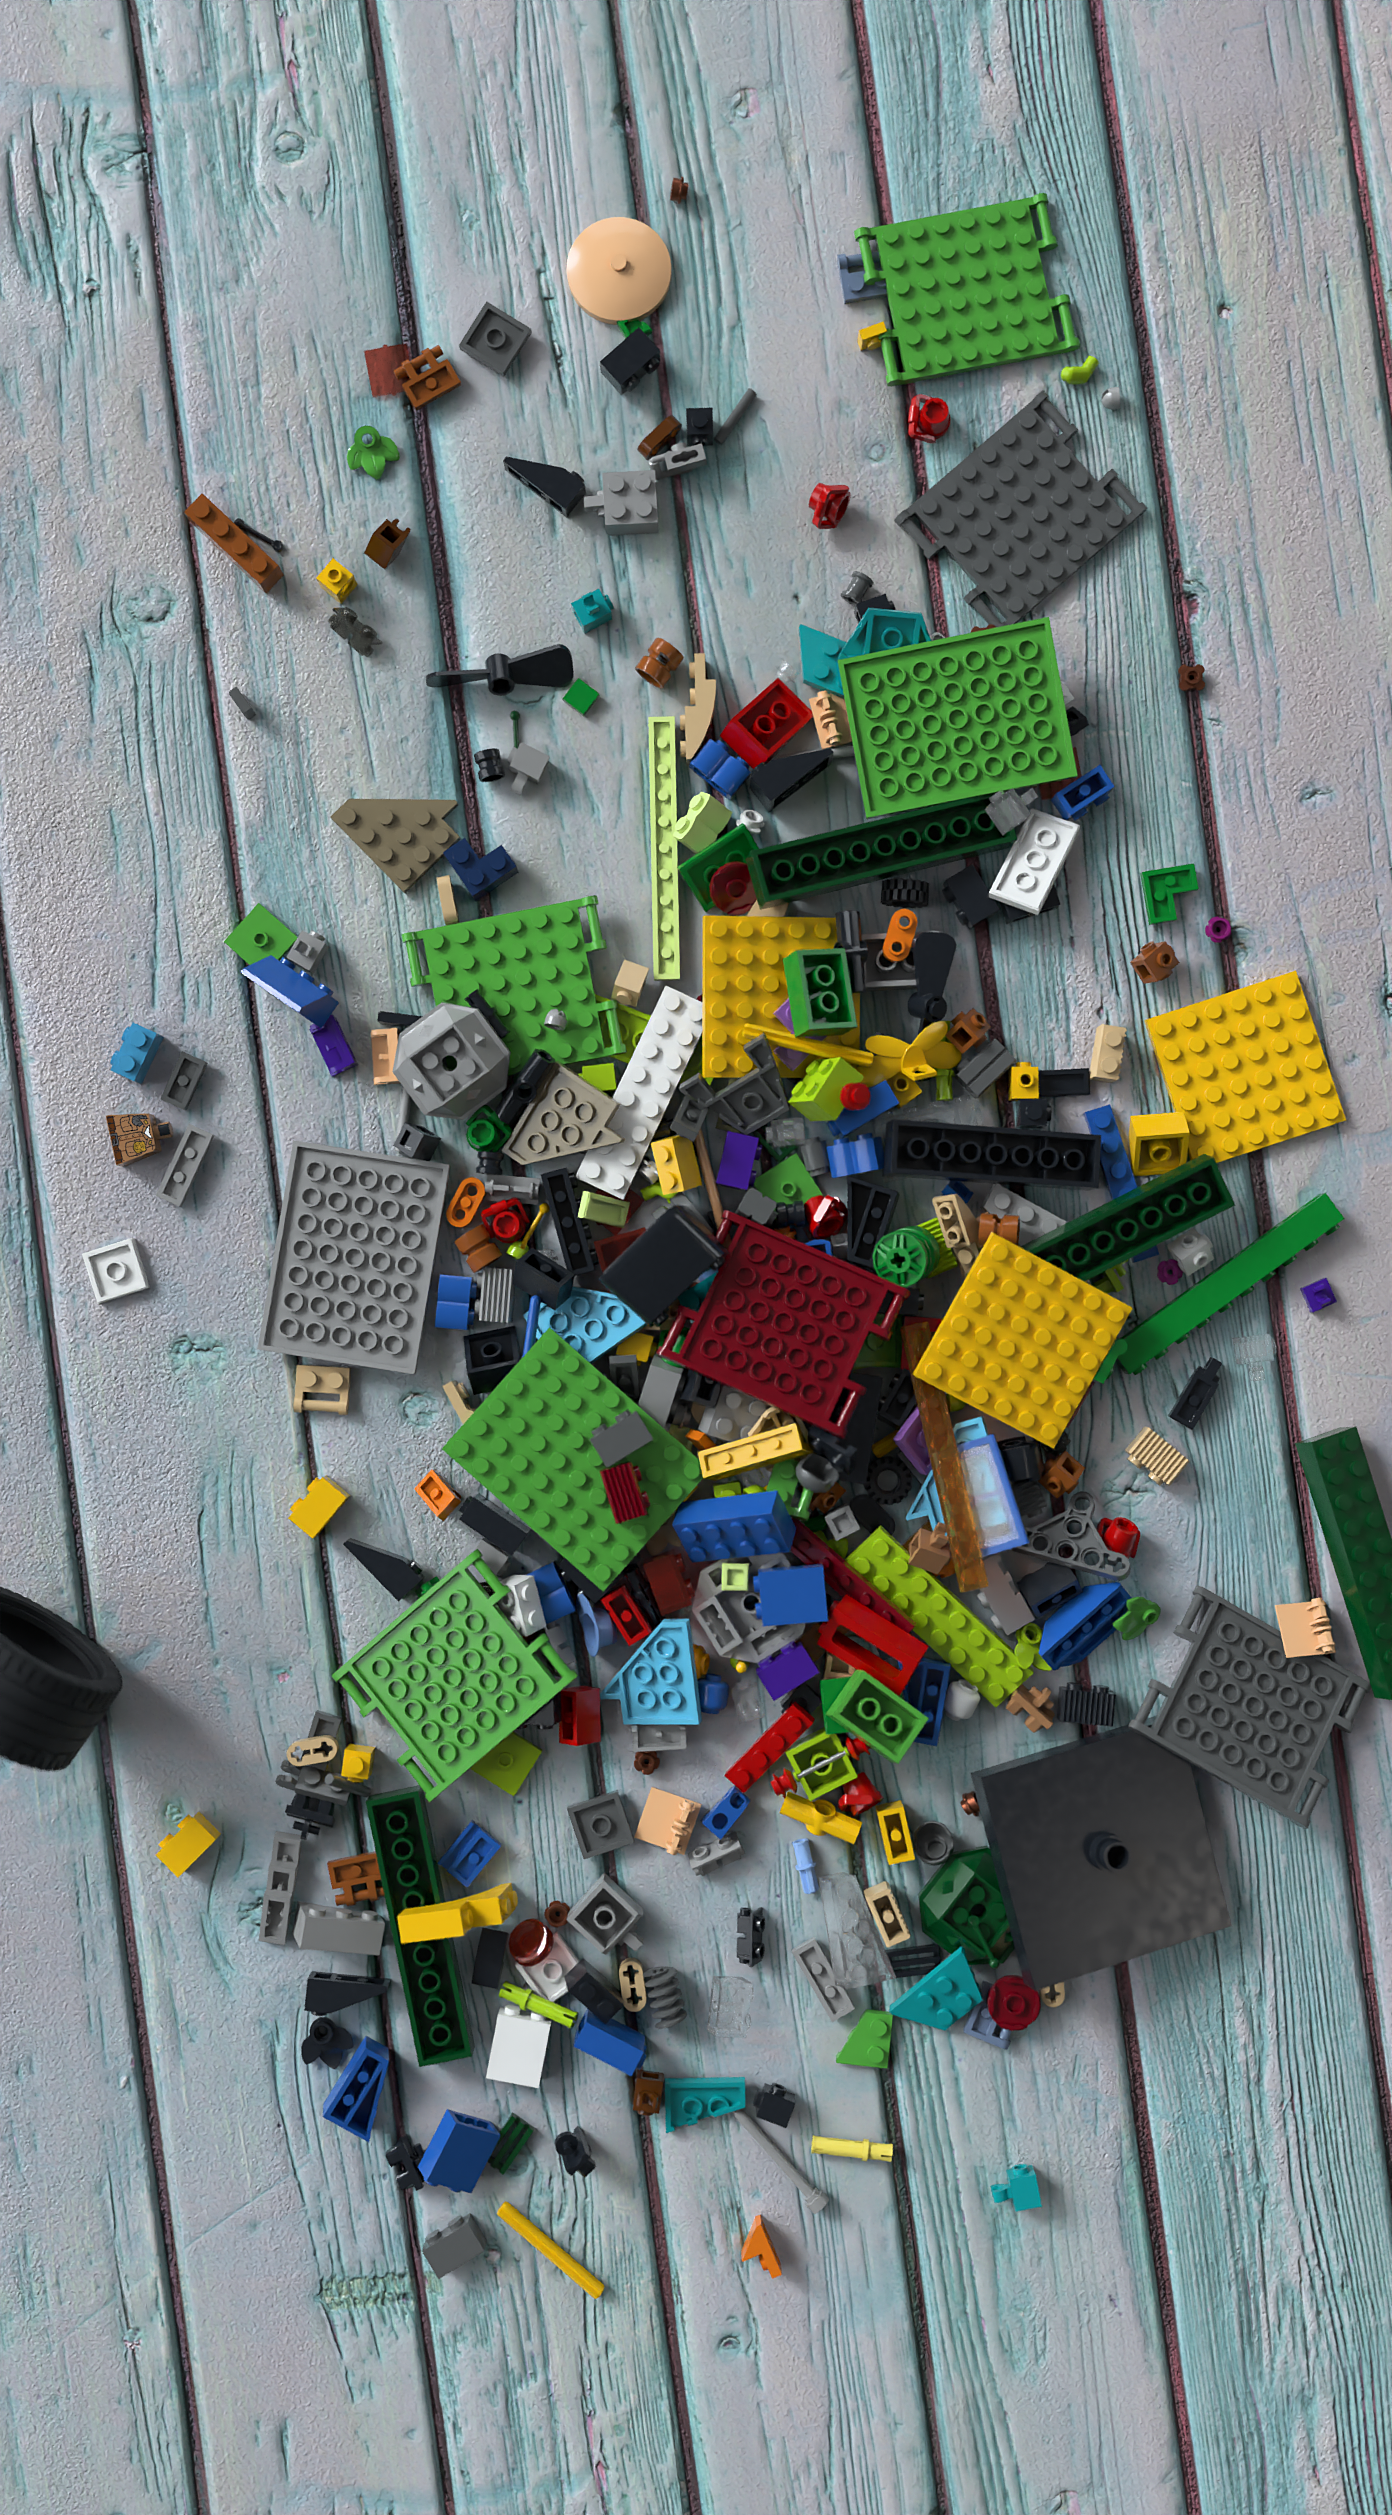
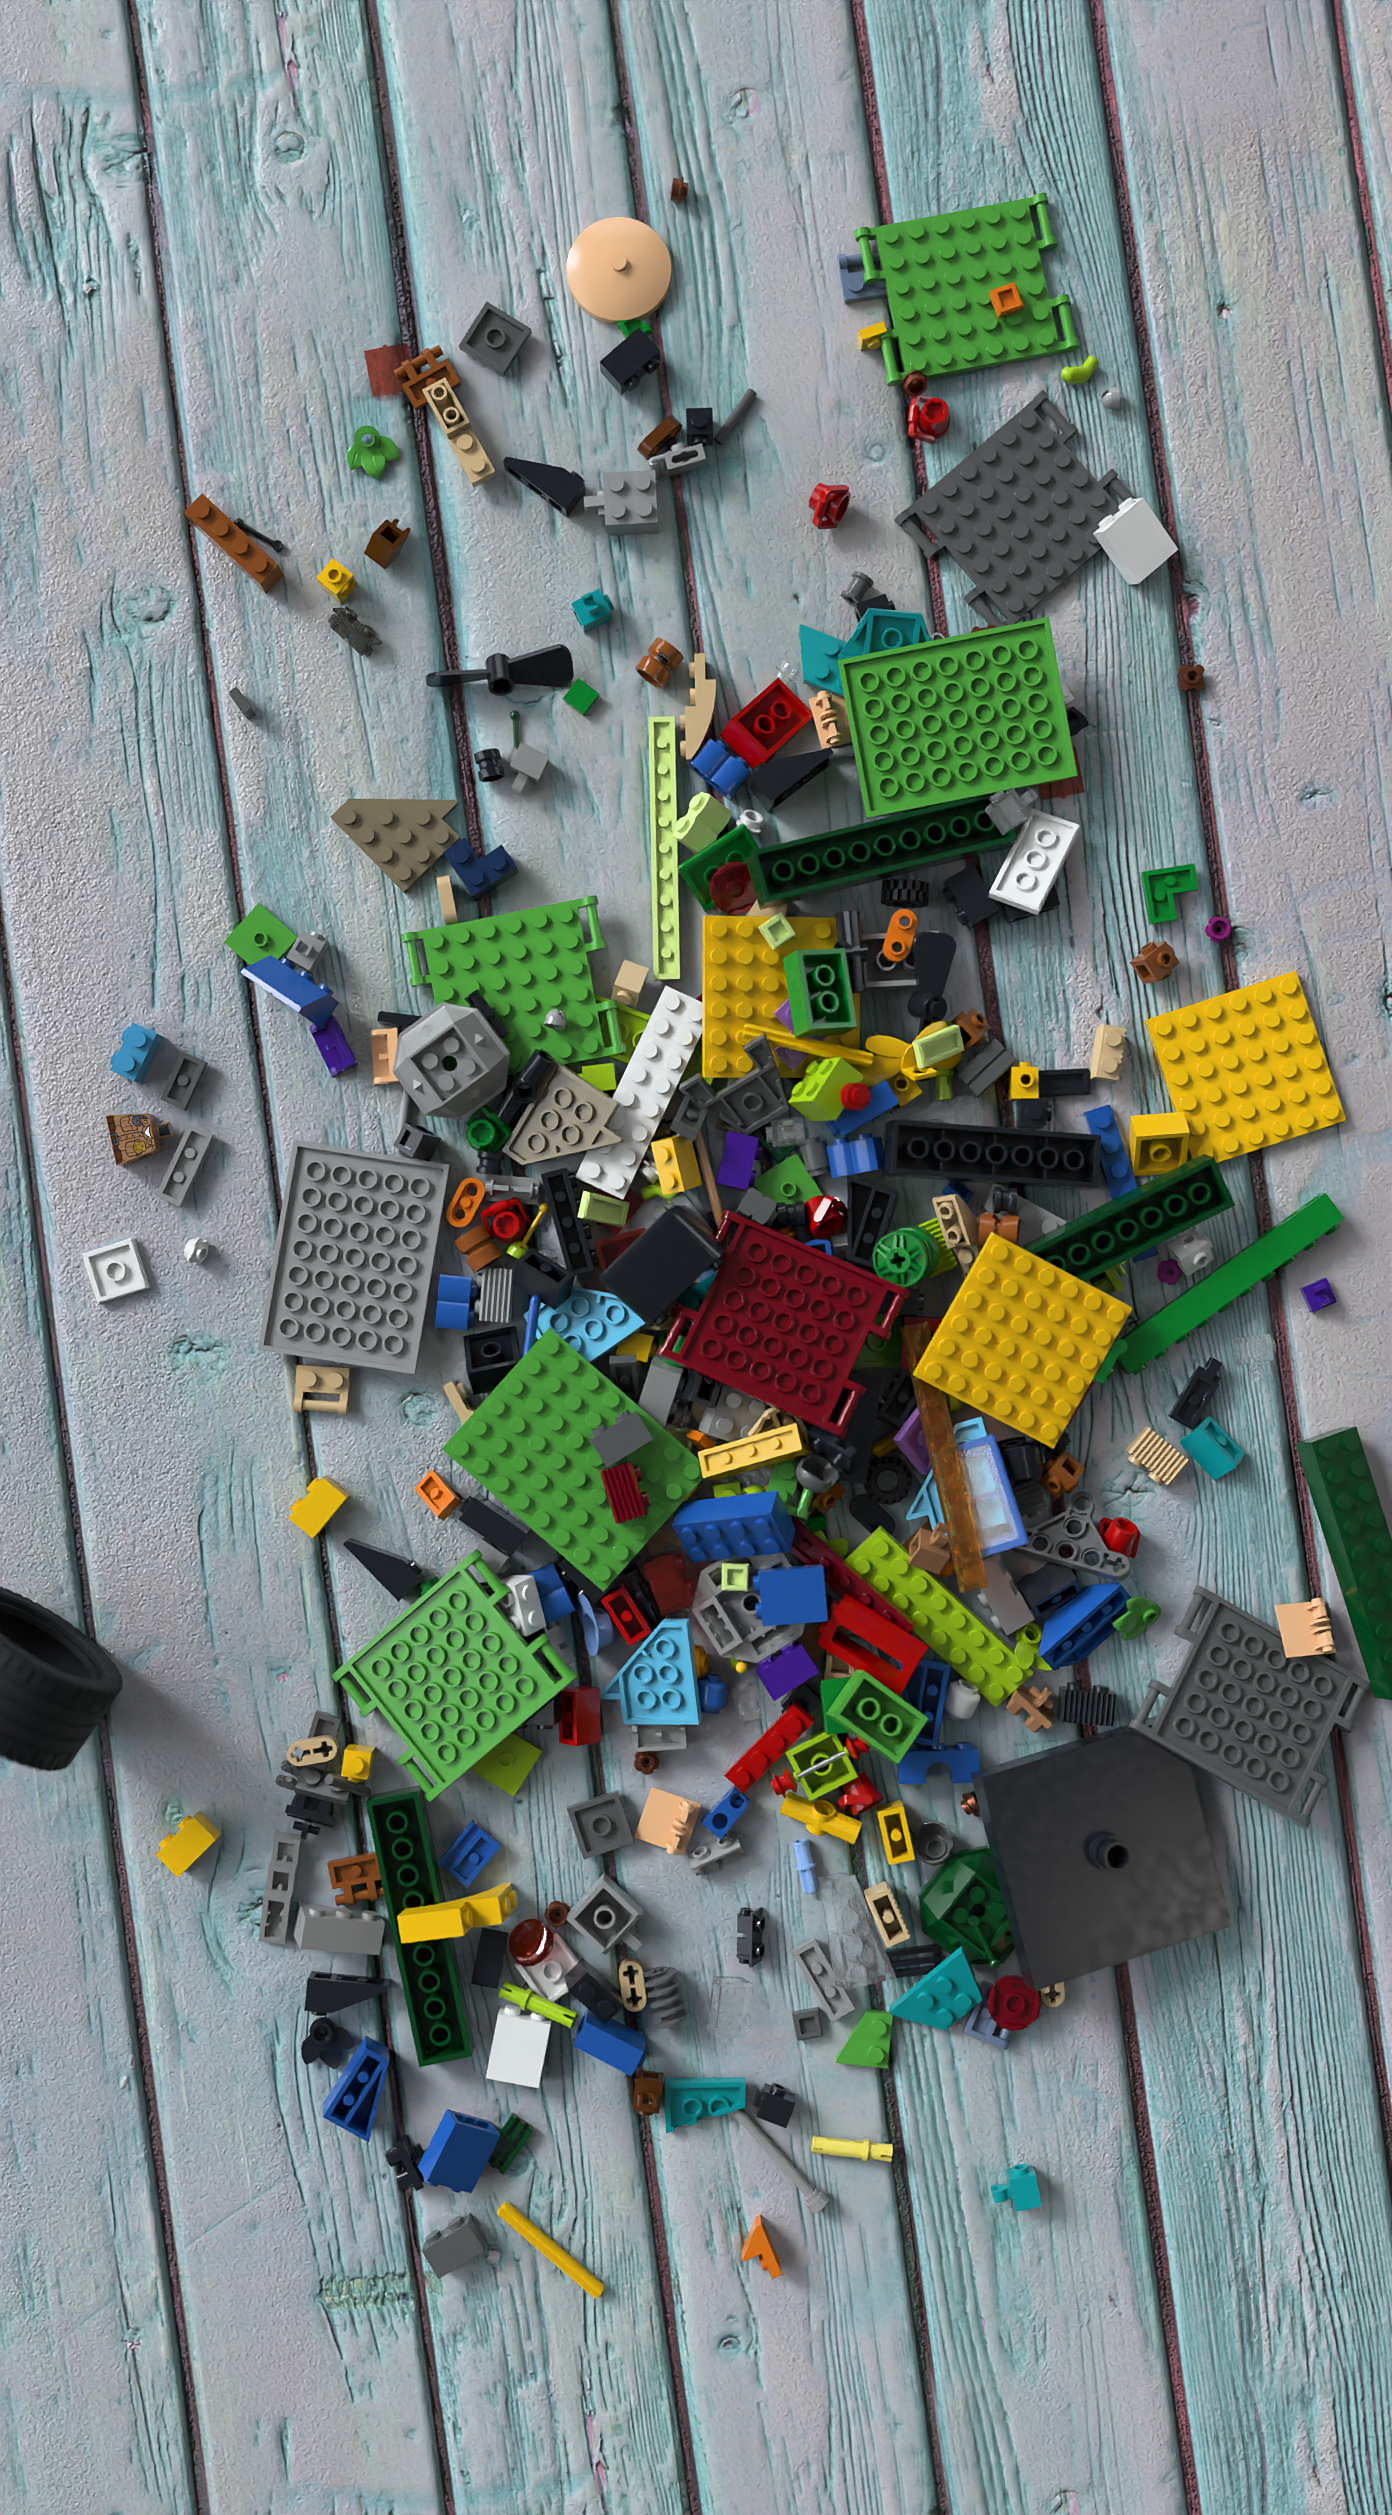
black hips [554,2126,596,2178] -> none
light grey brick [823,1503,860,1541] -> none
blue brick [1051,765,1115,821] -> none
none -> white plate [184,1238,209,1265]
none -> tan slope [422,378,497,488]
none -> yellowish green tile [758,912,796,950]
none -> dark grey tile [792,2007,823,2041]
none -> blue arch [897,1742,979,1784]
none -> copper plate [902,370,928,396]
none -> yellowish green tile [912,1025,965,1068]
none -> orange tile [989,282,1024,319]
none -> black wheel [992,1187,1017,1215]
none -> white brick [1093,497,1178,585]
none -> teal panel [1180,1414,1245,1480]

